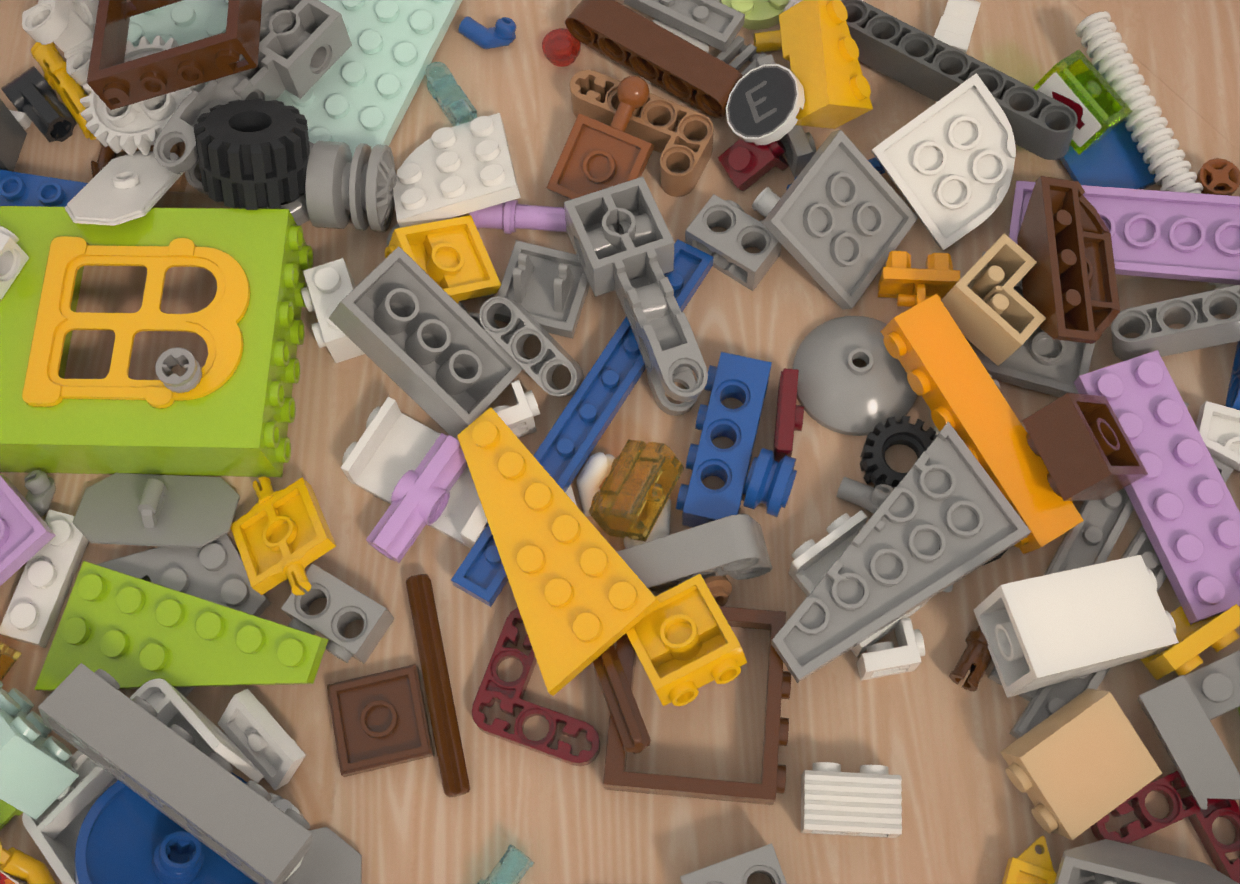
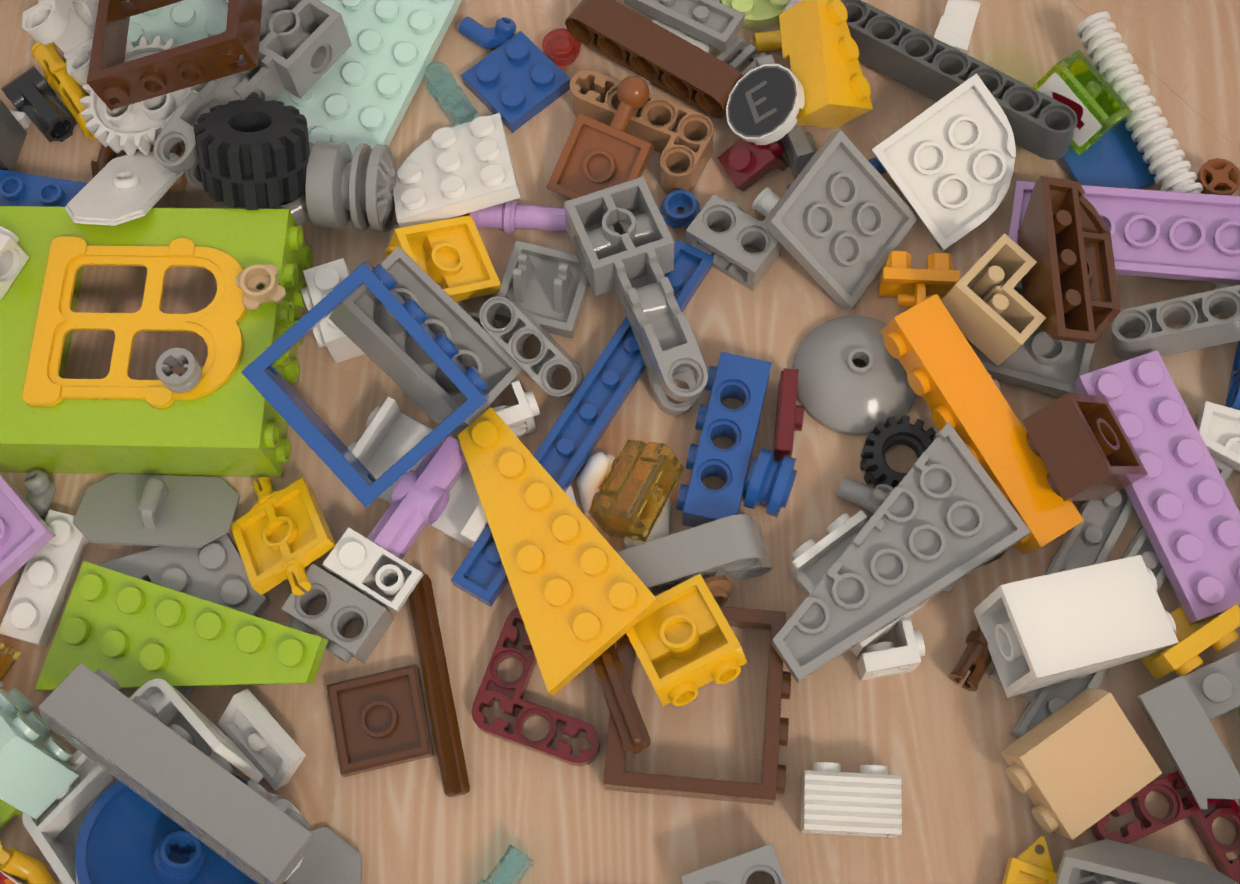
none -> tan plate [236,264,286,310]
none -> blue window [241,262,490,508]
none -> white slope [322,527,424,613]
none -> blue plate [461,31,571,133]
none -> blue plate [660,190,701,228]

